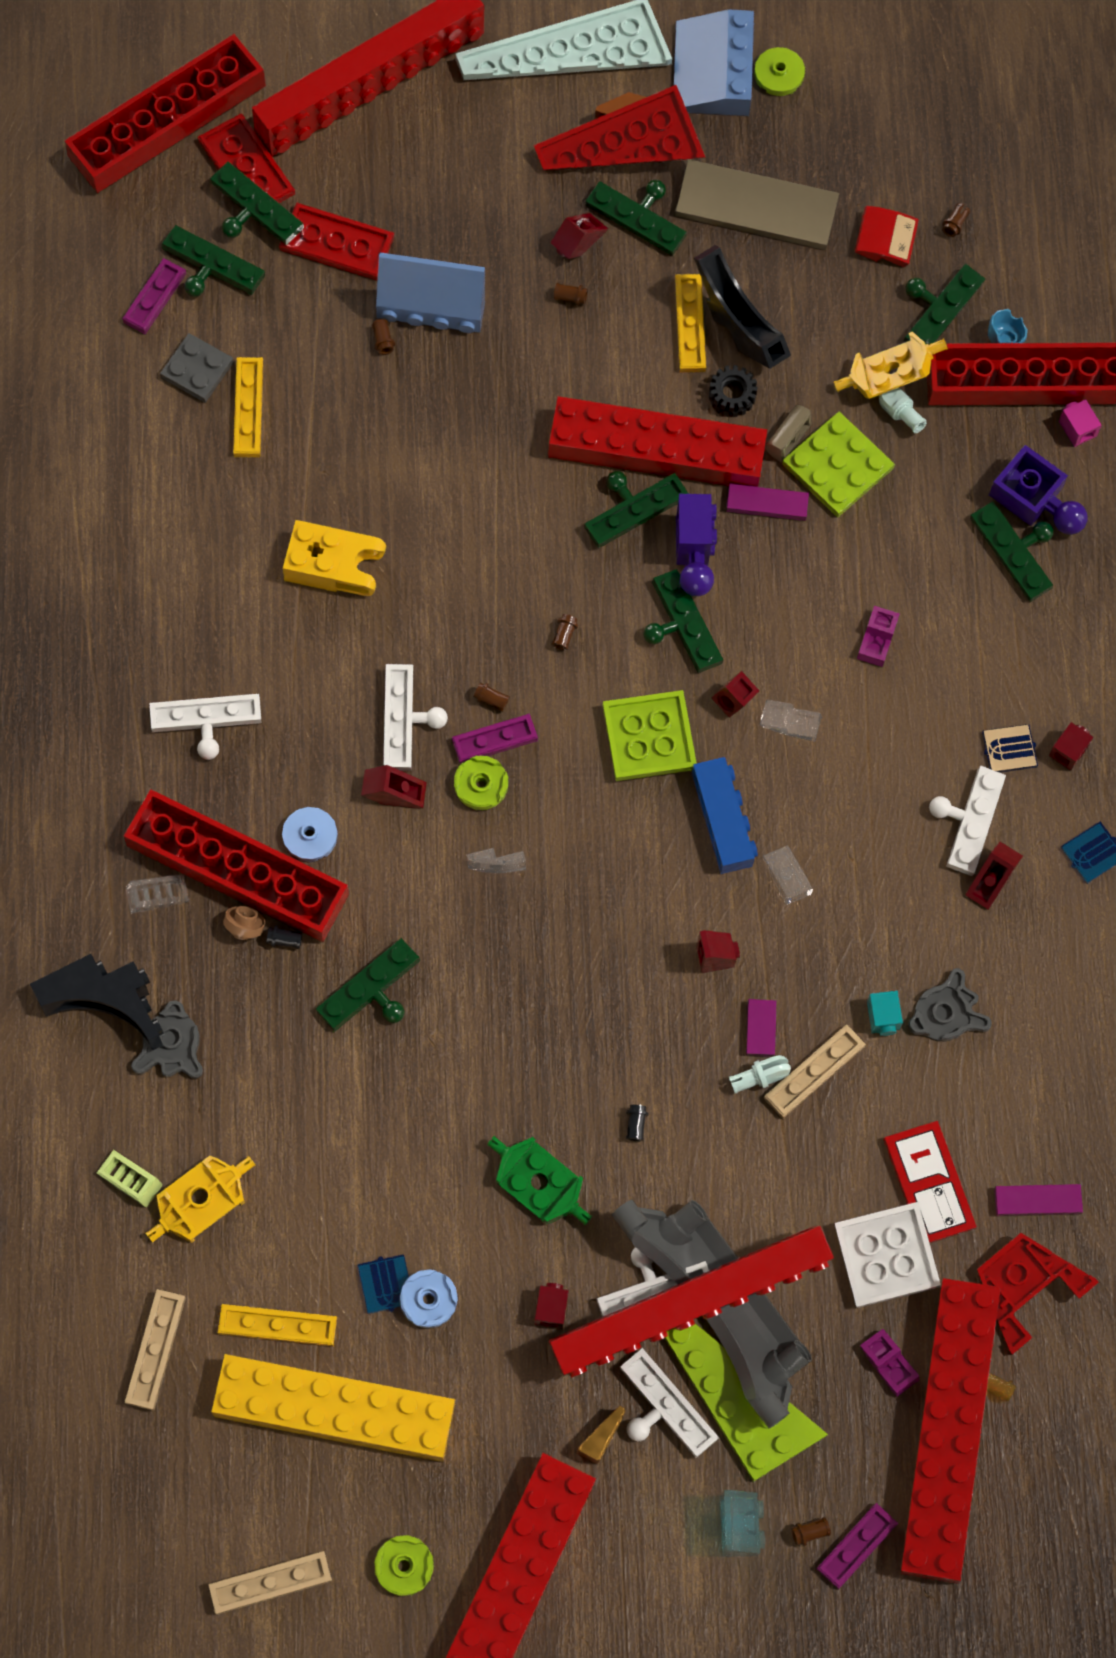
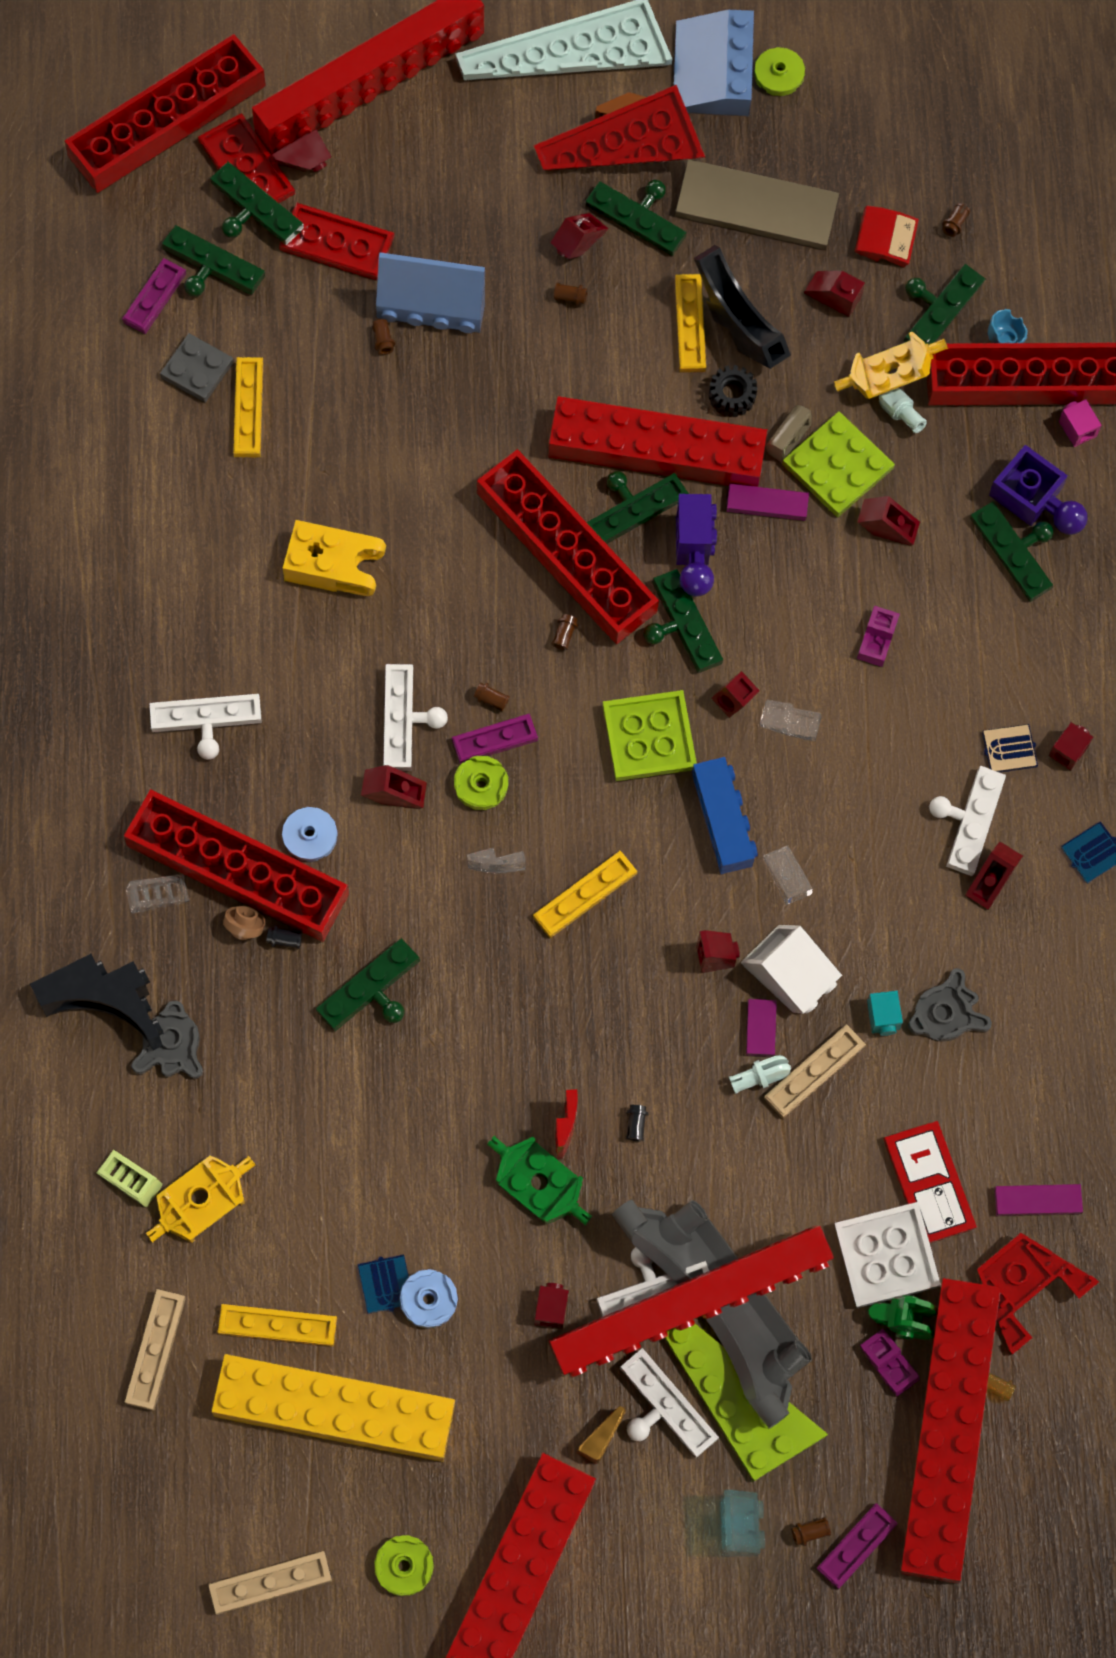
none -> dark red slope [268,130,332,173]
none -> red brick [477,449,659,645]
none -> yellow tile [533,851,637,938]
none -> red slope [555,1089,578,1159]
none -> white slope [741,925,842,1014]
none -> dark red slope [804,271,865,317]
none -> dark red slope [857,496,920,546]
none -> green hinge [868,1295,938,1340]

